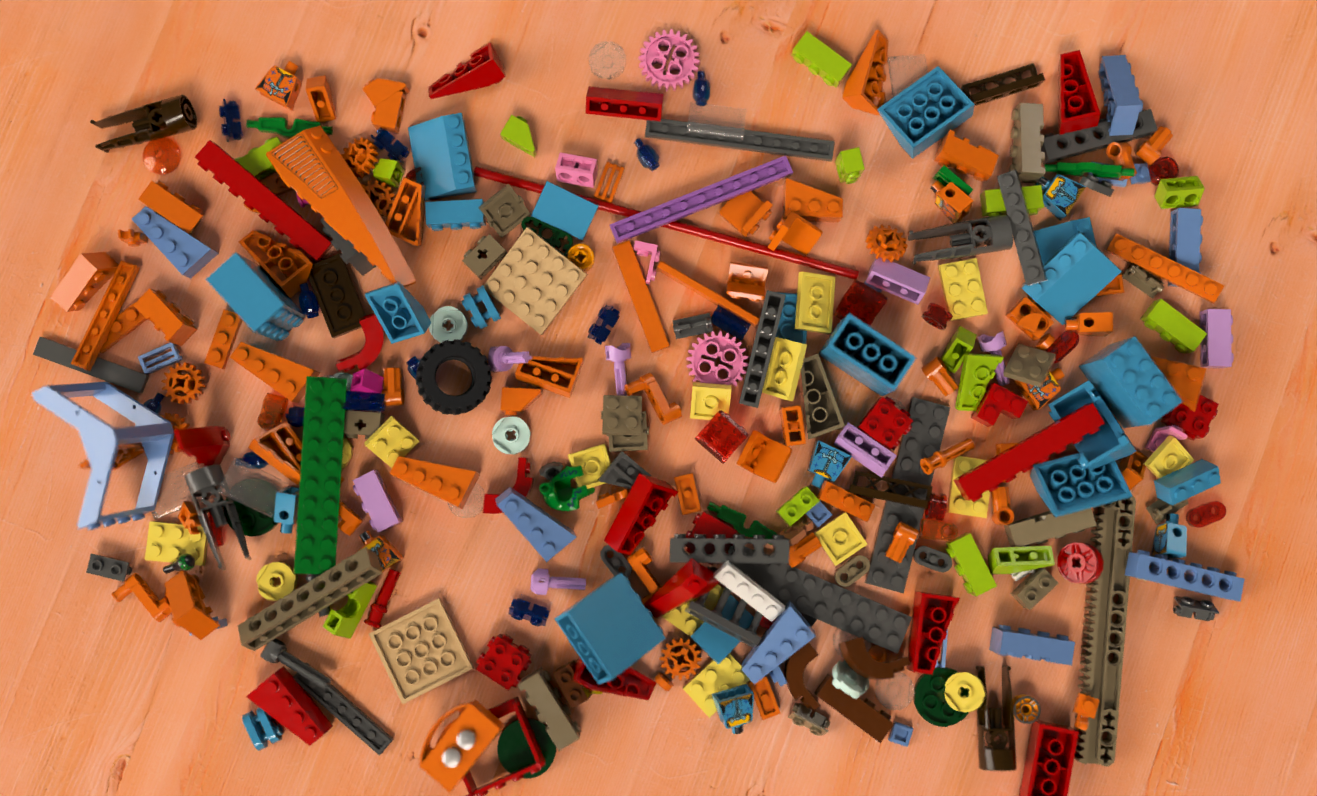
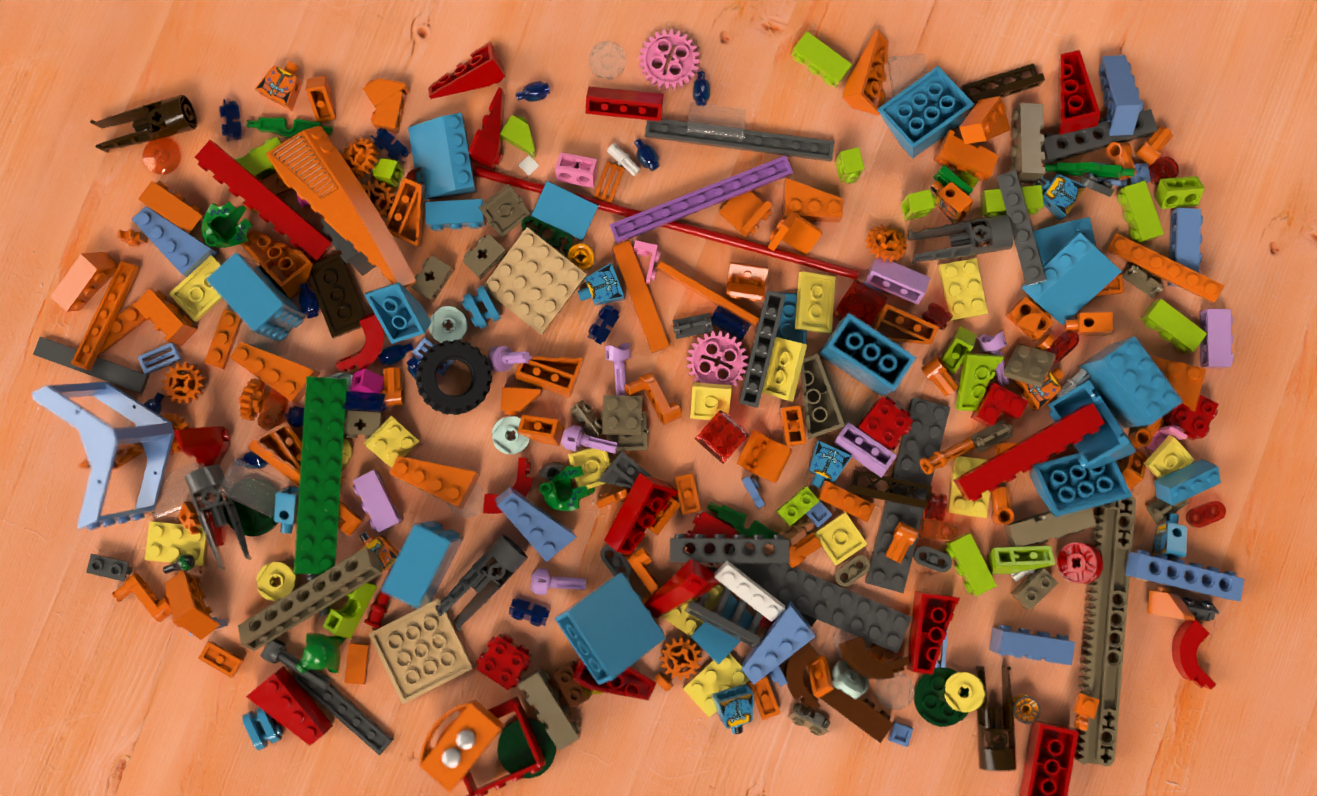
none -> light yellow plate [169,255,223,322]
none -> orange plate [198,641,244,678]
none -> green piece [201,201,252,248]
none -> orange gear [238,378,266,421]
none -> green piece [296,633,346,673]
none -> orange tile [344,643,369,685]
none -> clear blue plant [378,343,414,365]
none -> dark azure brick [381,520,463,609]
none -> dark tan brick [411,255,454,302]
none -> light blue tile [413,337,455,376]
none -> dark grey piece [435,534,528,631]
none -> red wedge [468,87,504,170]
none -> clear blue plant [515,81,551,102]
none -> orange slope [517,414,564,446]
none -> white sticker [519,156,539,175]
none -> lavender piece [562,425,618,454]
none -> dark tan hinge [570,400,603,437]
none -> dark azure torso [577,263,625,306]
none -> white axle [607,143,640,176]
none -> orange plate [648,498,681,536]
none -> medium blue plate [741,476,765,509]
none -> orange plate [807,655,834,698]
none -> orange wedge [872,303,939,345]
none -> lime brick [900,189,936,221]
none -> clear neon green tile [958,170,979,189]
none -> orange wedge [959,96,1011,144]
none -> dark tan hinge [970,419,1013,453]
none -> white axle [1056,369,1090,399]
none -> lime brick [1117,181,1164,244]
none -> orange piece [1128,417,1165,448]
none -> orange slope [1147,587,1195,620]
none -> red arch [1172,619,1217,690]

